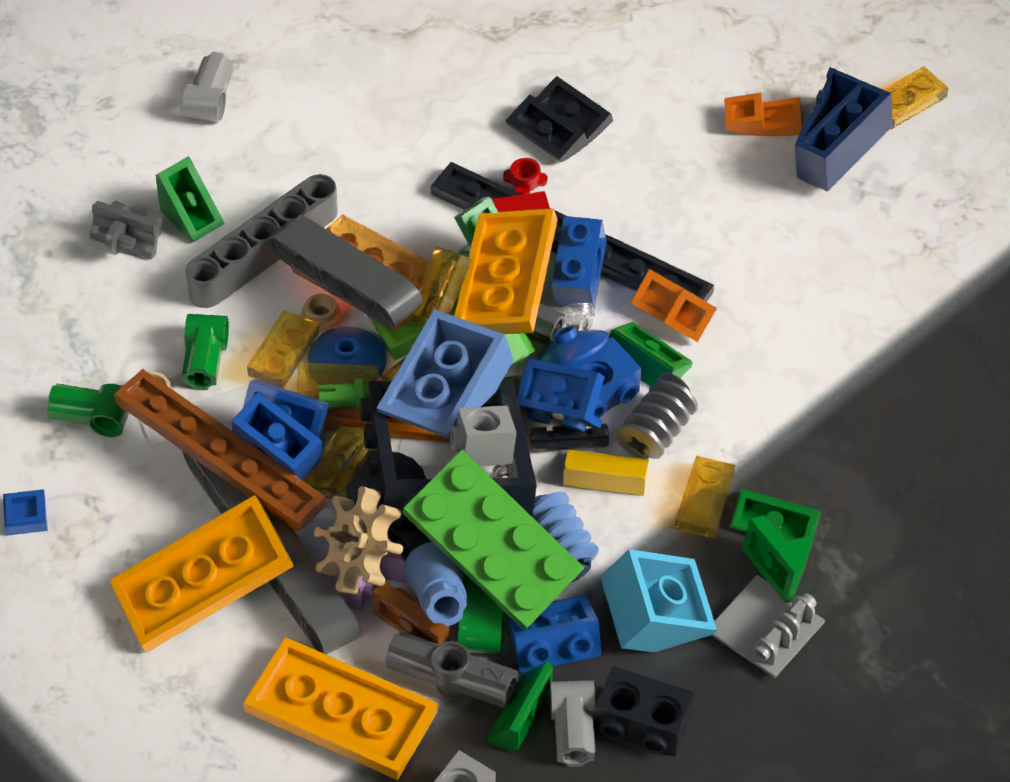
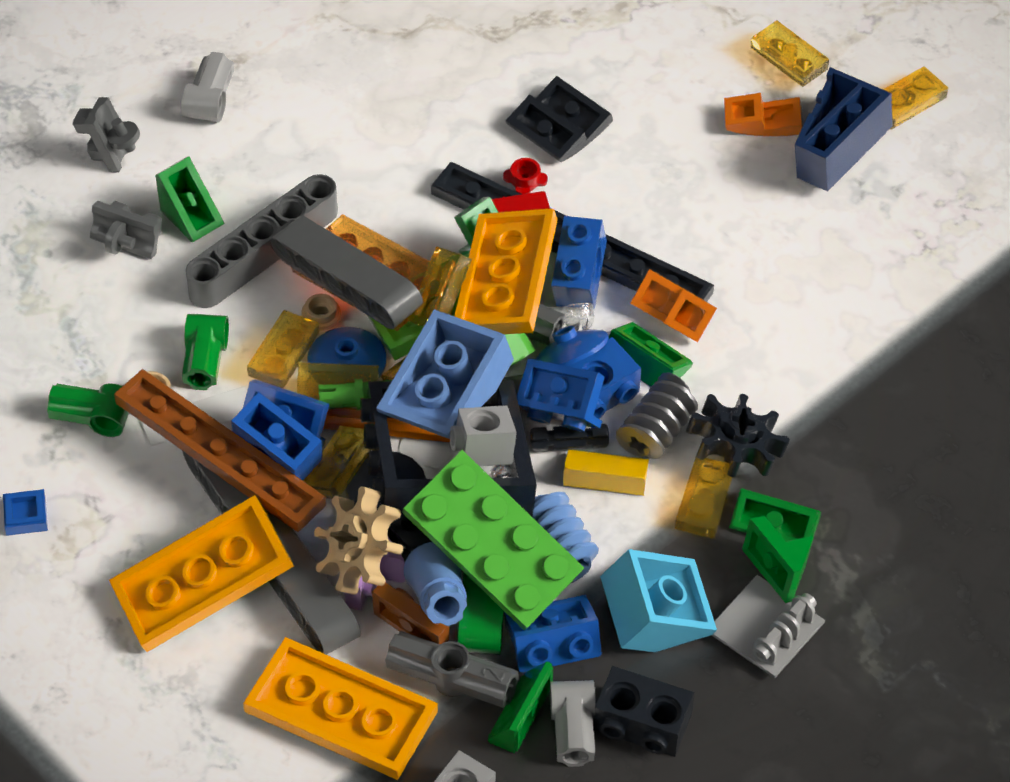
none -> dark grey hips [72,97,140,172]
none -> black gear [686,393,790,477]
none -> clear yellow plate [750,20,829,87]

